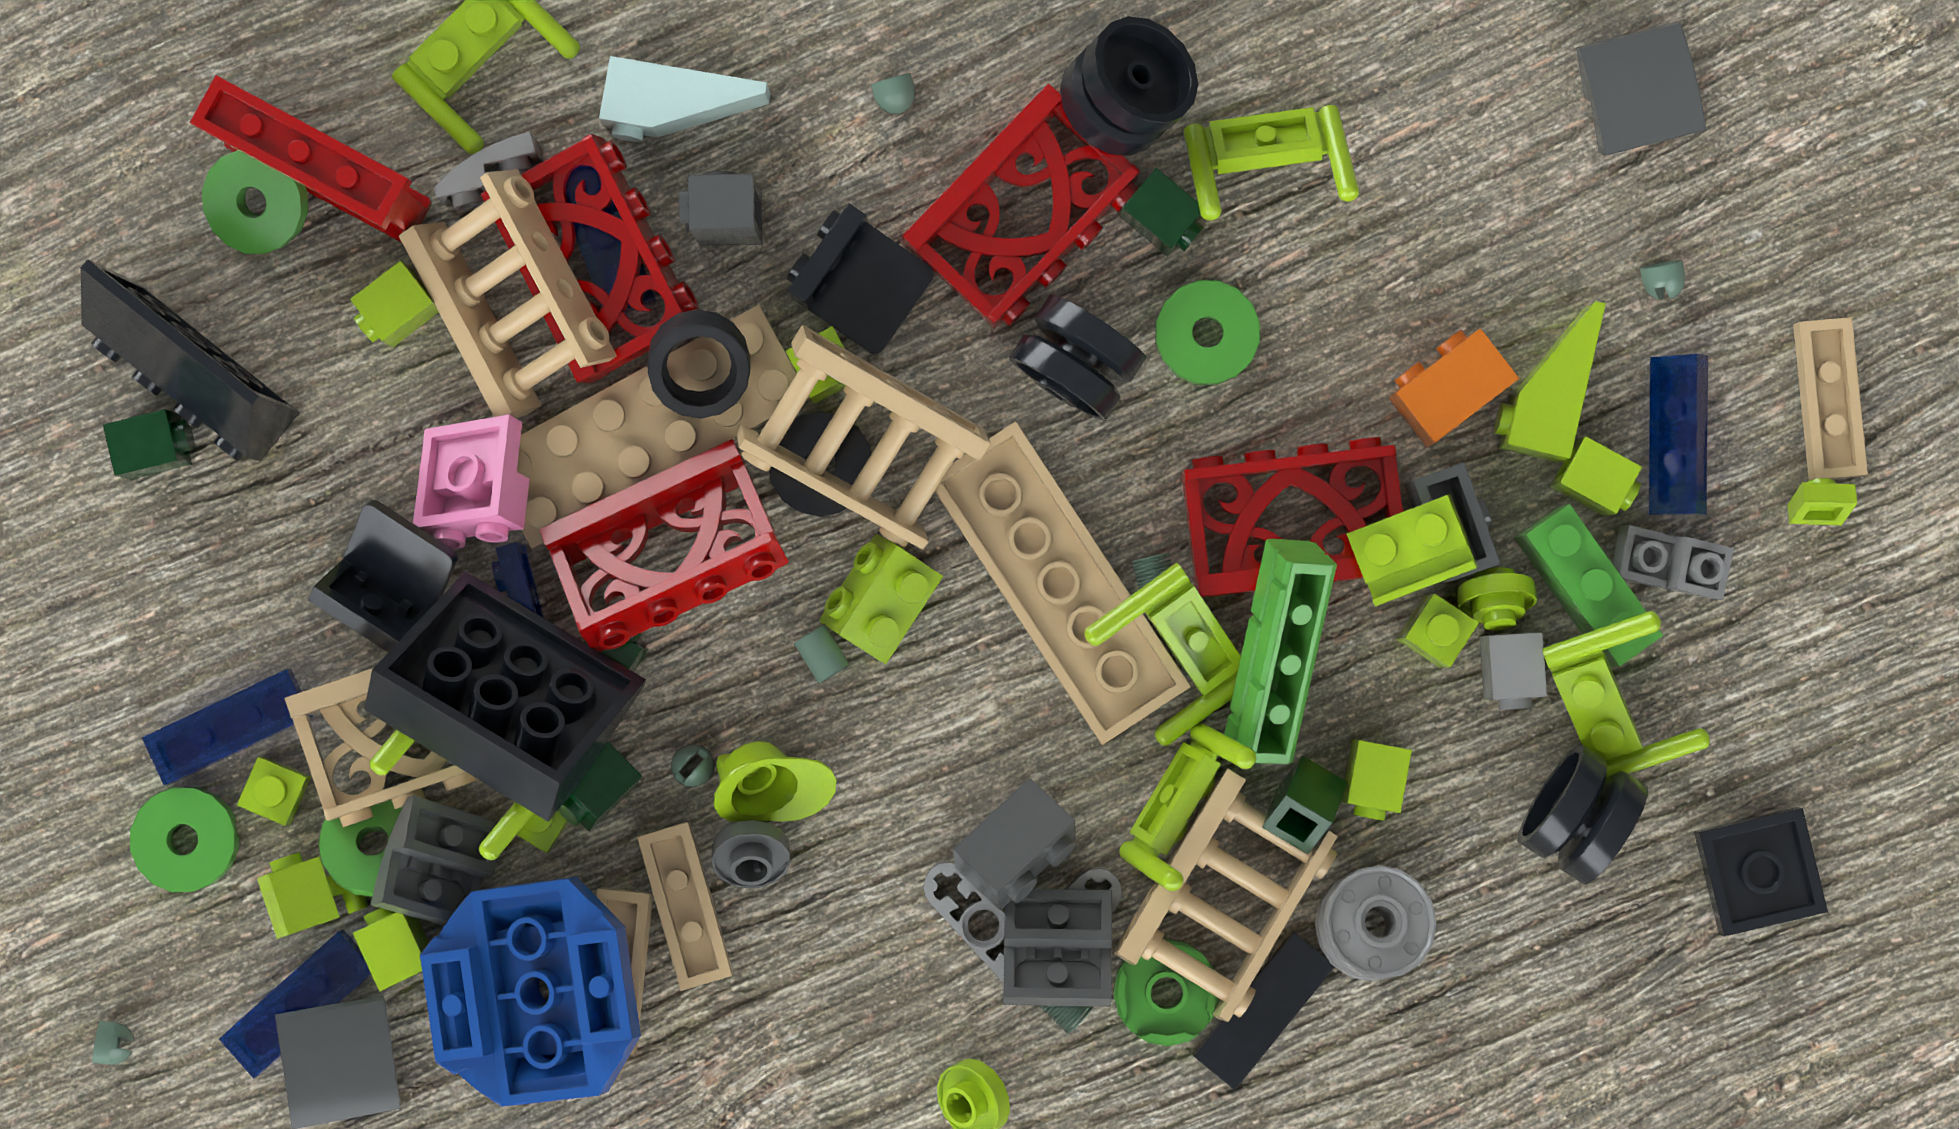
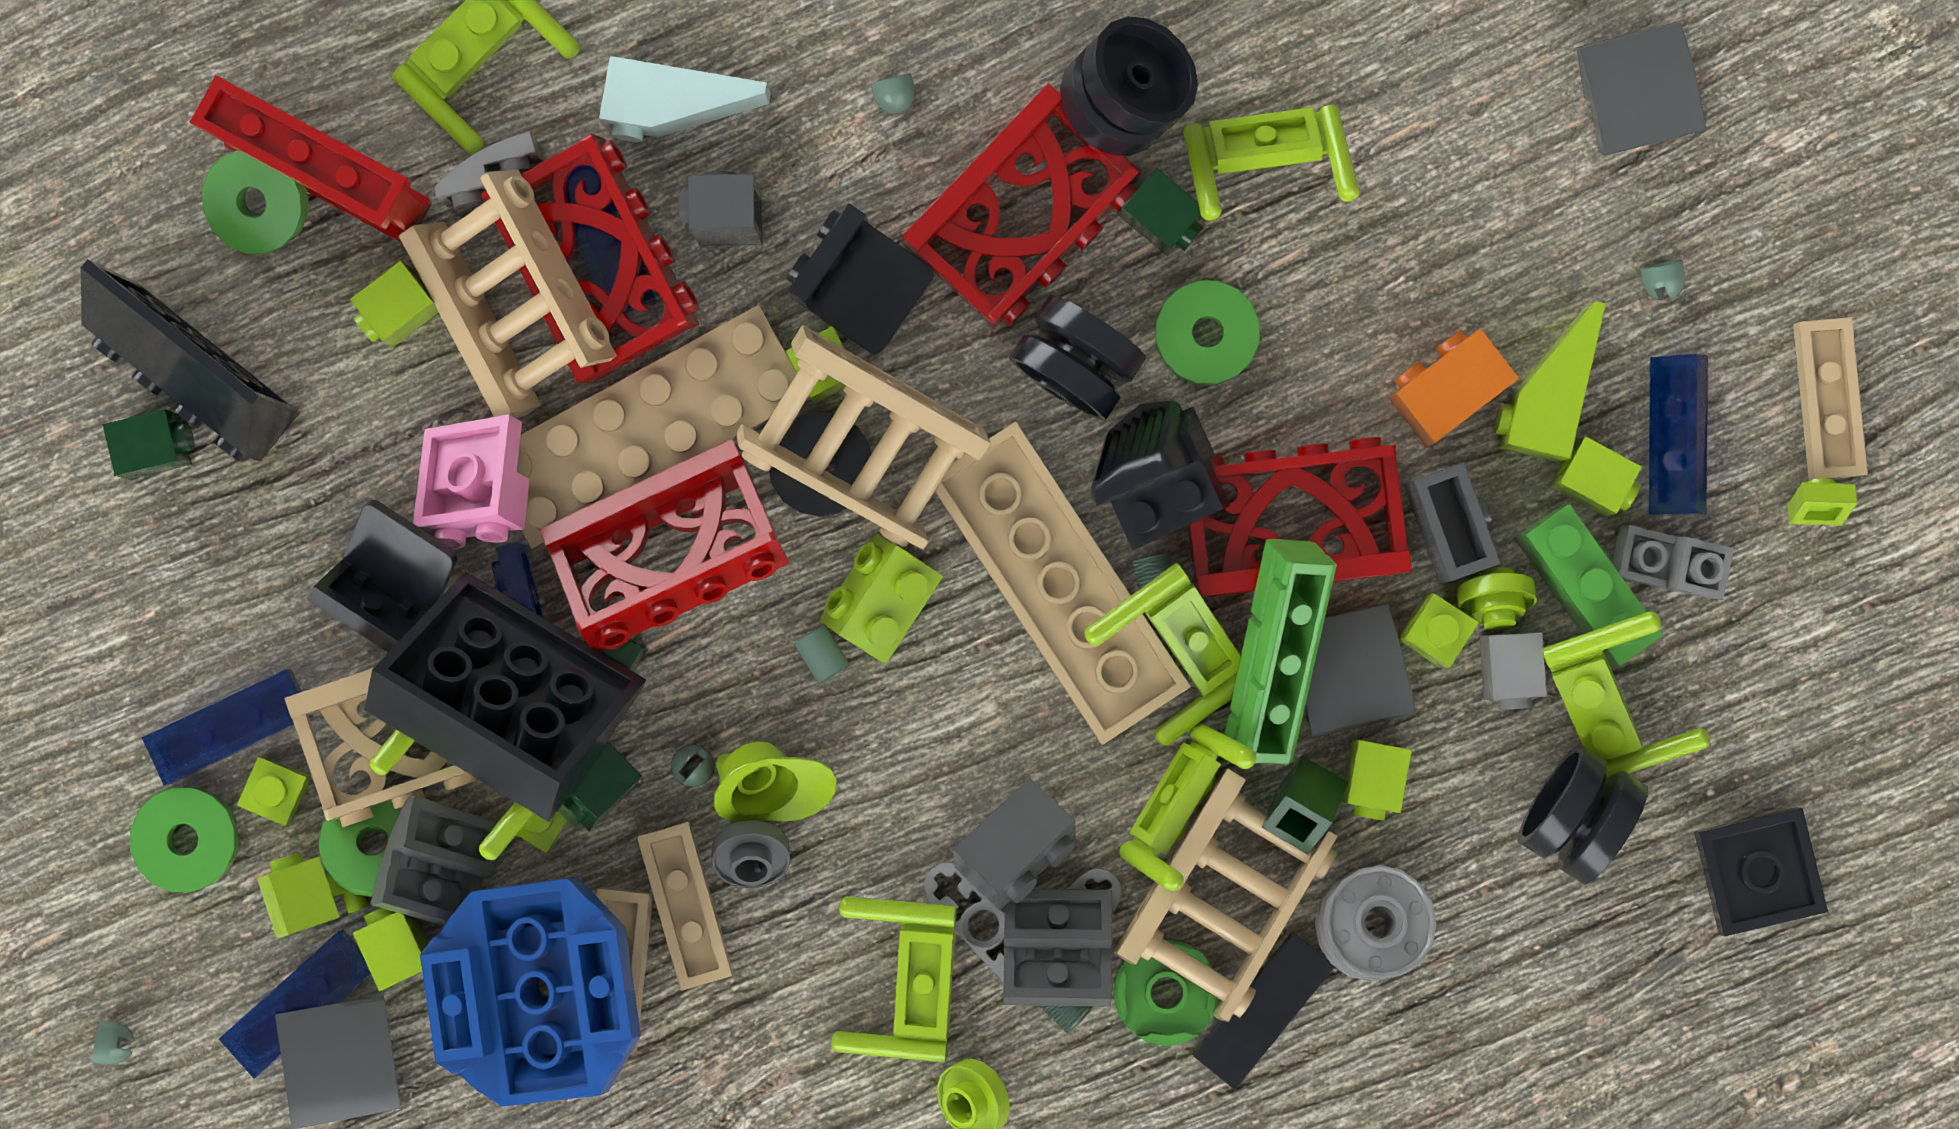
black tyre [648,309,751,419] -> none
lime plate [1347,494,1478,606] -> none
none -> lime plate [831,896,957,1063]
none -> black piece [1091,401,1230,551]
none -> dark grey slope [1304,603,1416,738]

